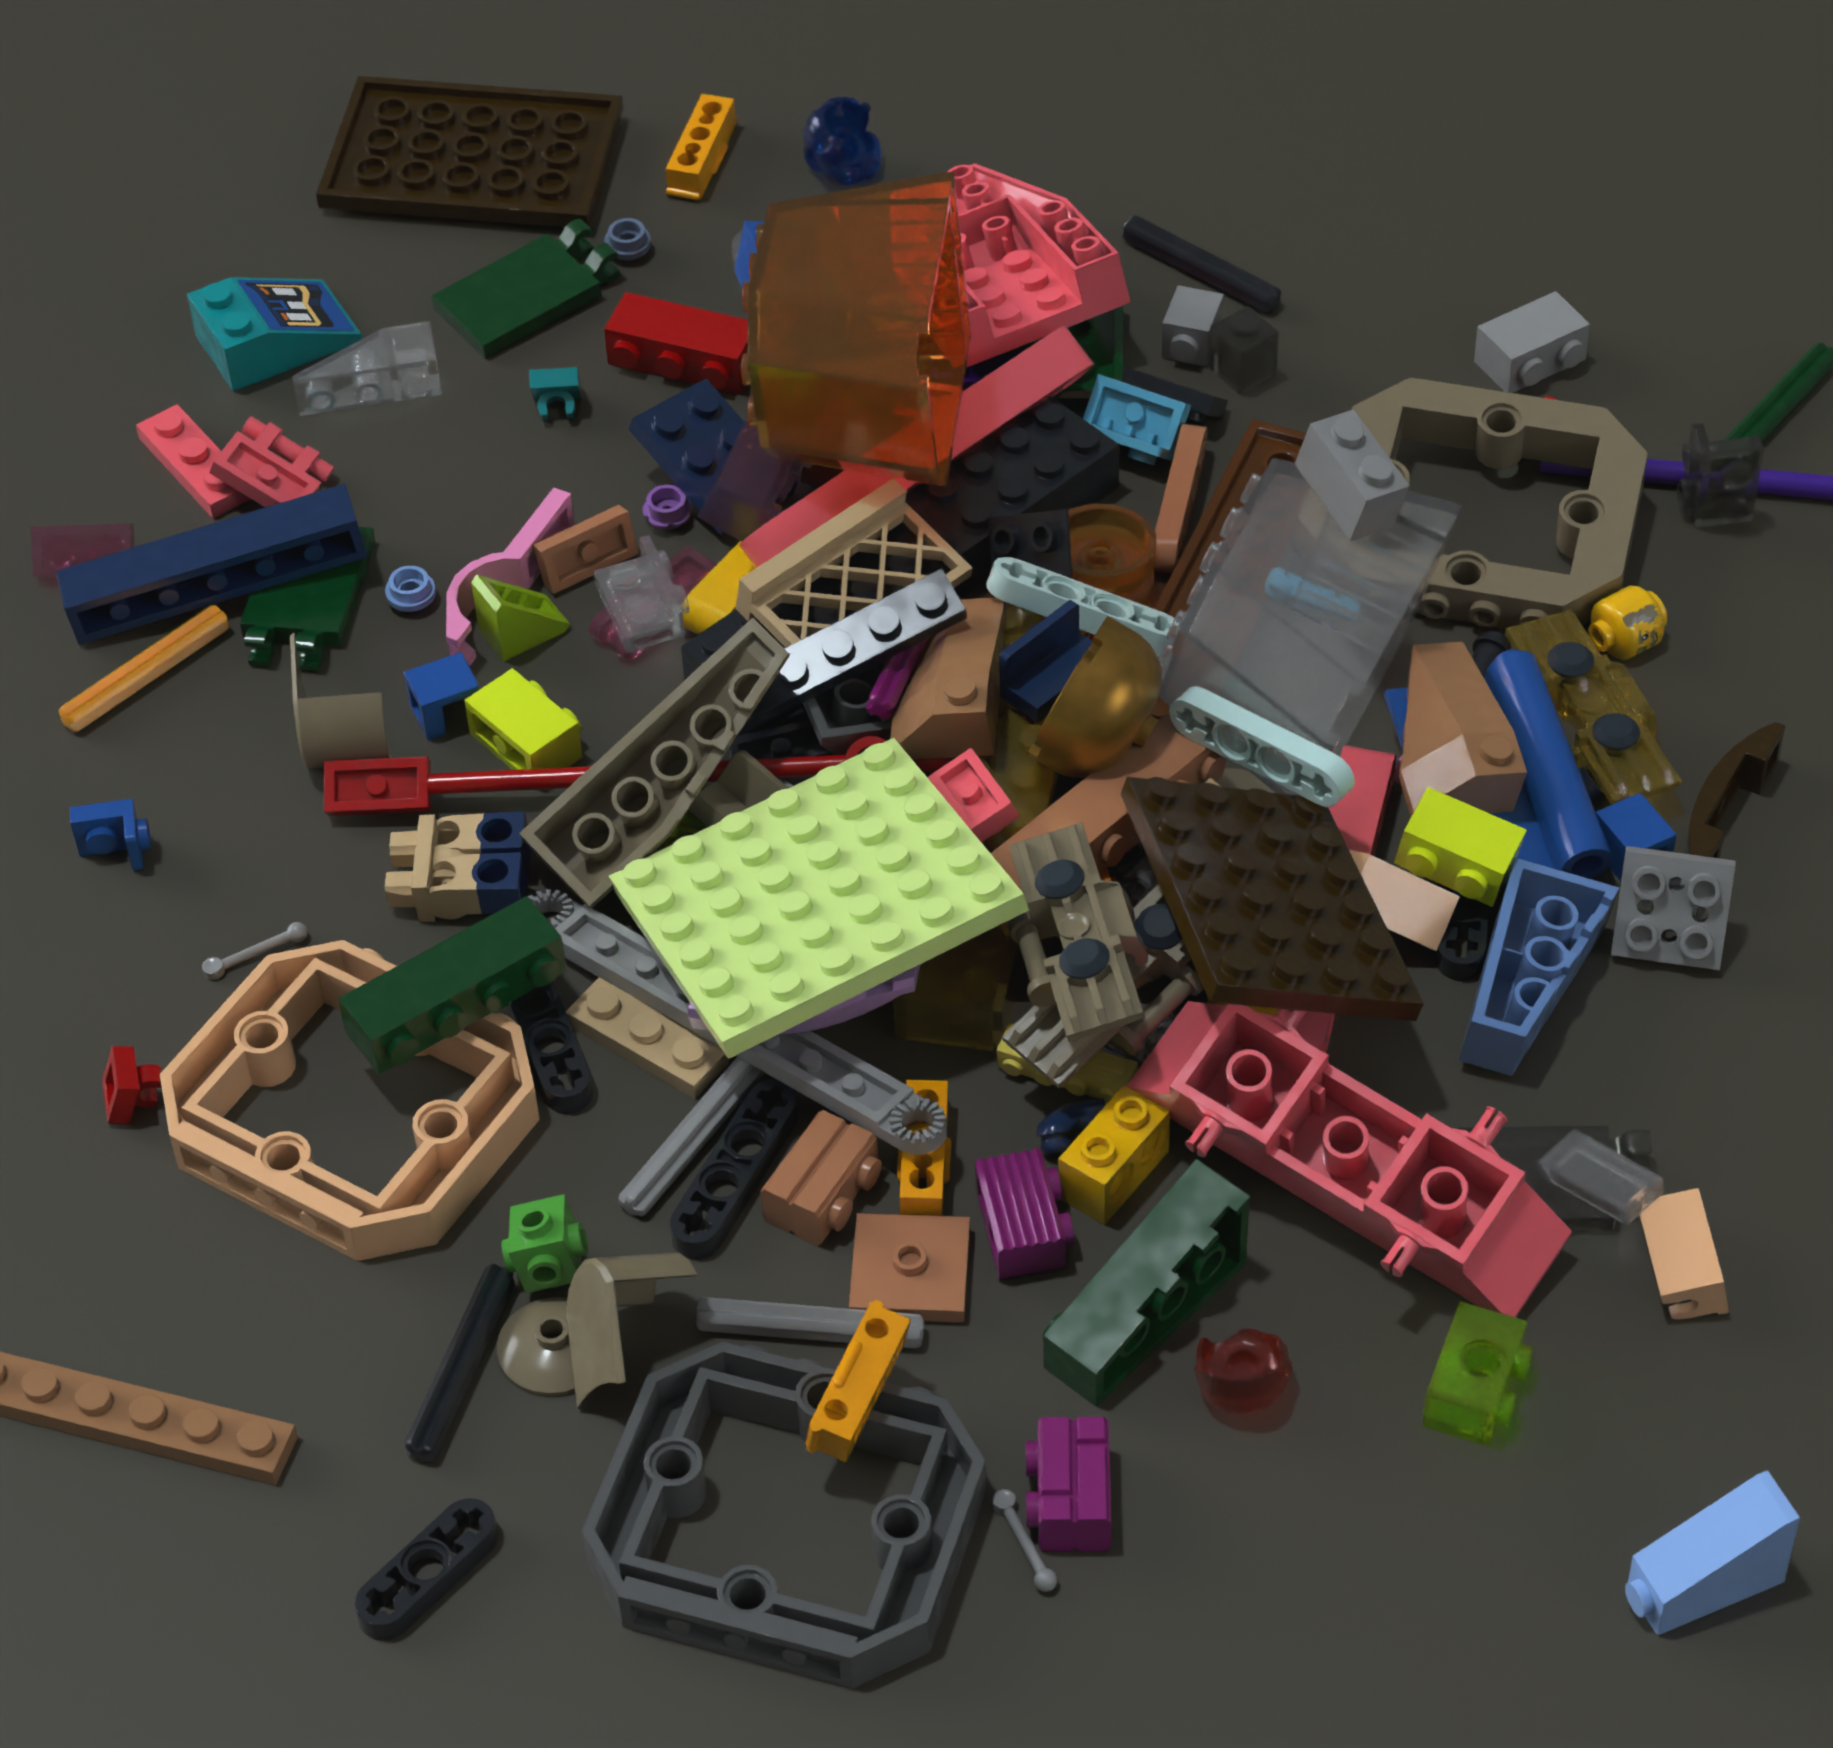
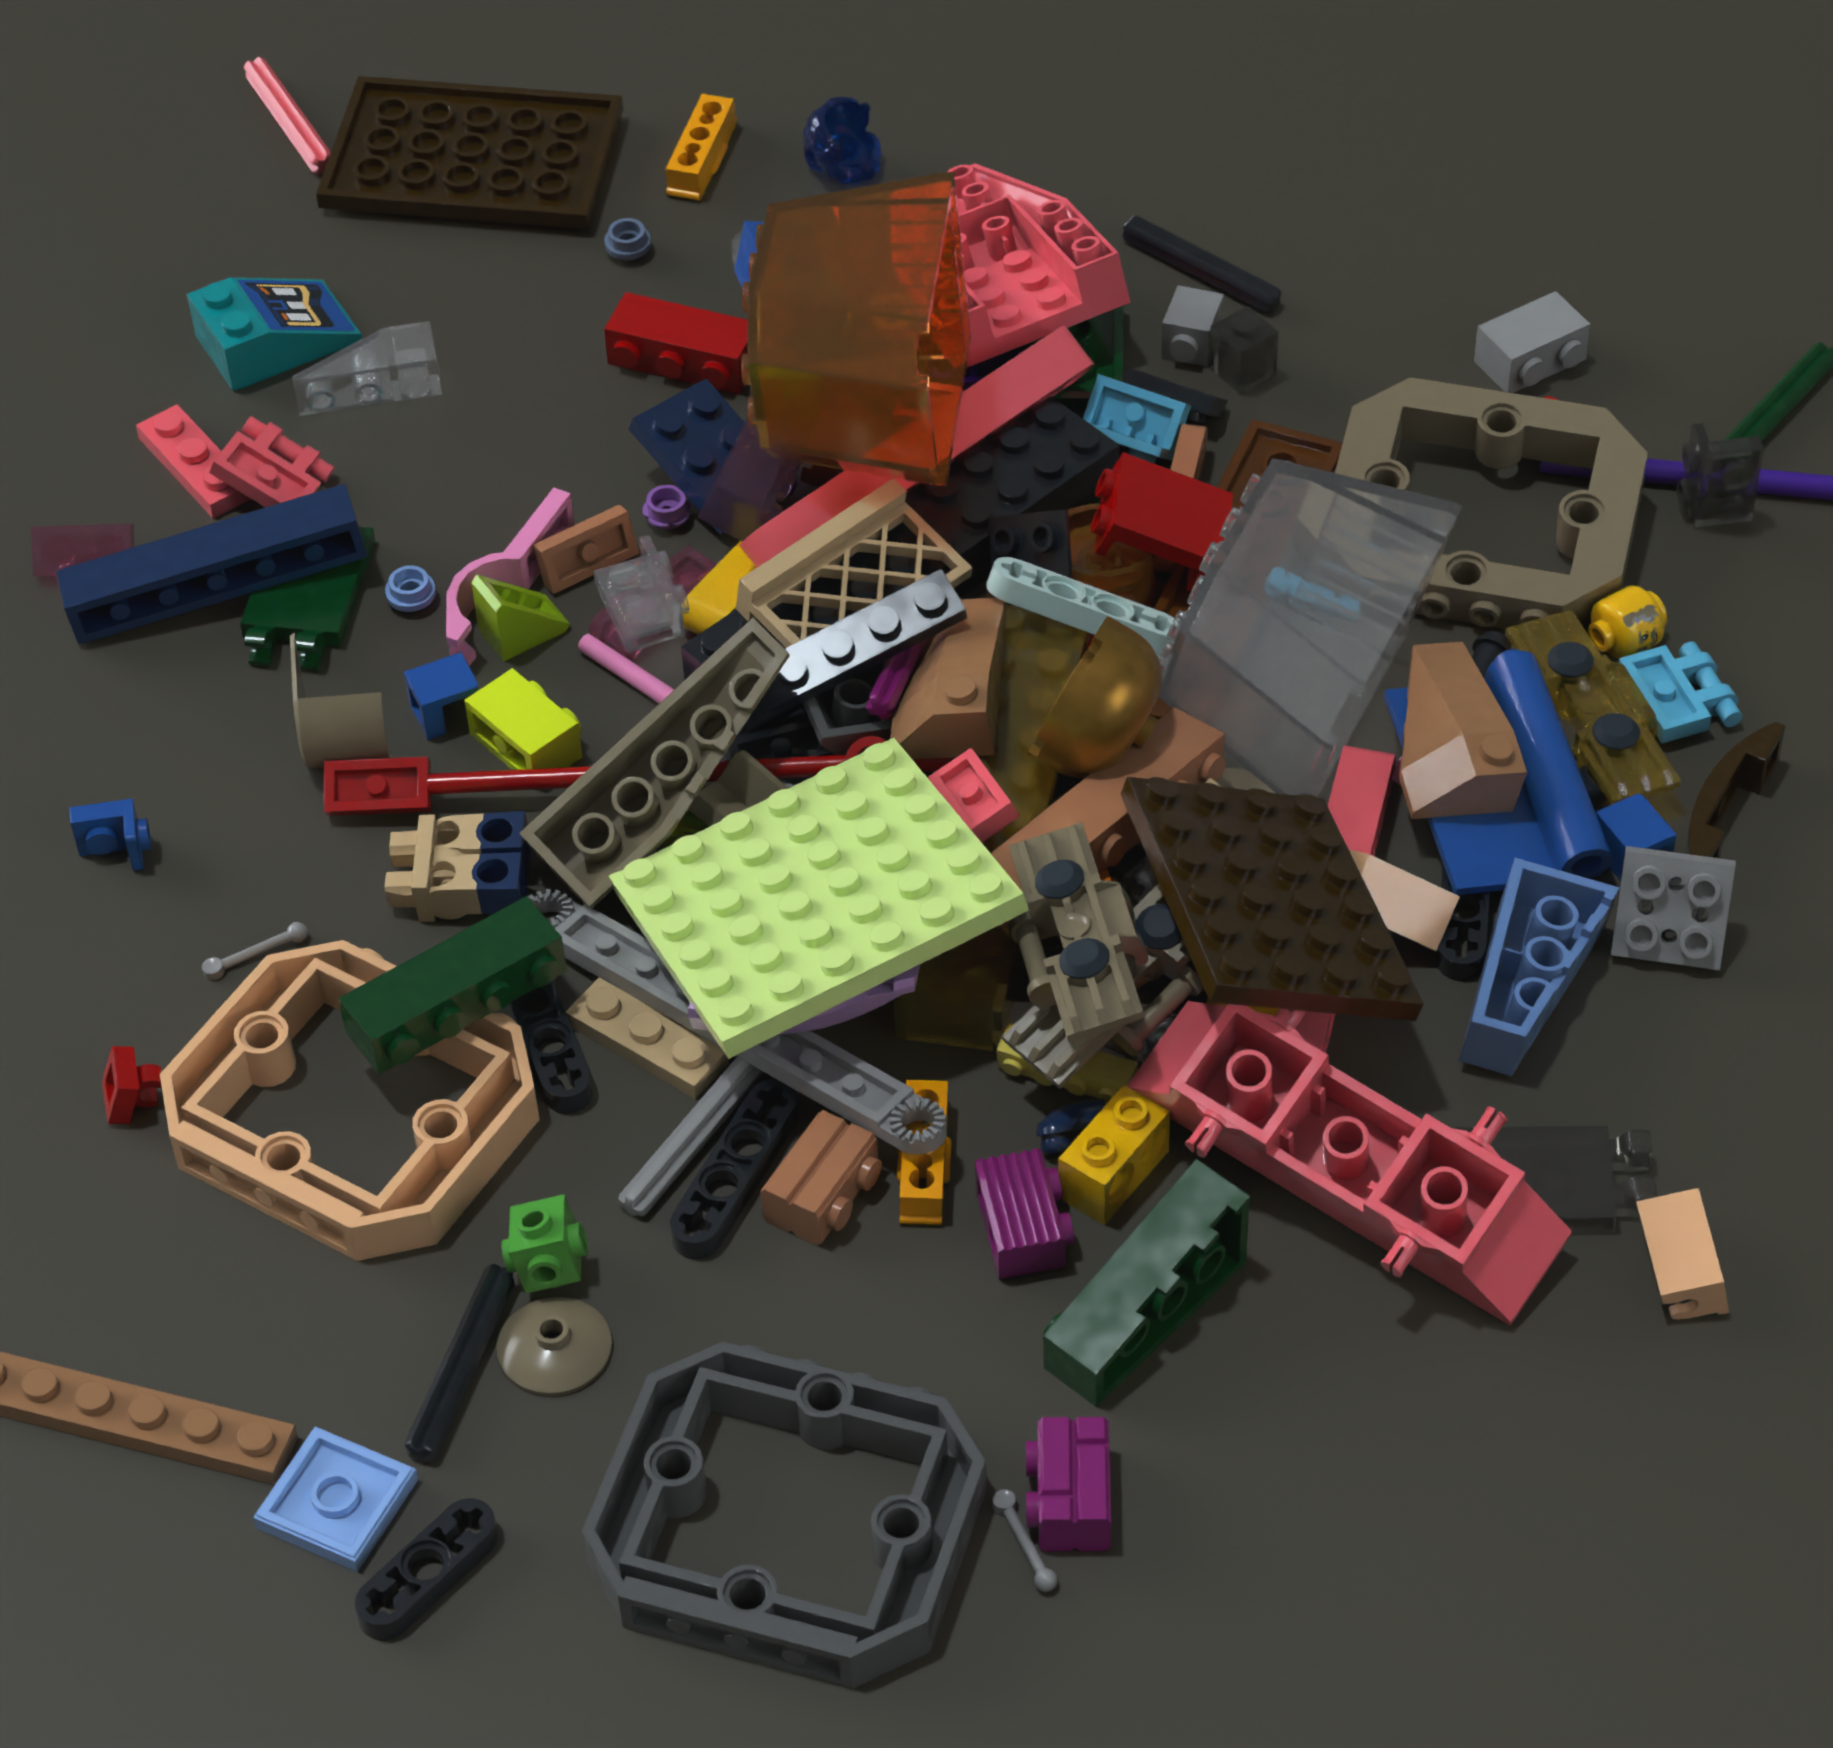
light orange axle [58,605,229,733] -> none
dark green tile [431,219,621,359] -> none
teal tile [529,367,582,420] -> none
dark tan piece [566,1252,698,1409] -> none
light grey axle [696,1297,924,1348] -> none
light orange piece [805,1300,911,1463] -> none
nougat plate [849,1213,970,1323] -> none
dark blue panel [999,600,1092,723] -> none
light aqua beam [1169,686,1355,807] -> none
clear red hair [1194,1328,1293,1415] -> none
light grey brick [1294,409,1410,541] -> none
neon yellow brick [1393,787,1527,907] -> none
clear neon green brick [1422,1302,1534,1447] -> none
clear tile [1537,1129,1664,1226] -> none
light blue slope [1625,1470,1800,1636] -> none
none -> coral axle [244,57,331,175]
none -> light blue tile [253,1426,418,1572]
none -> bright pink bar [578,634,675,703]
none -> red panel [1091,452,1233,597]
none -> medium azure plate [1617,641,1743,744]

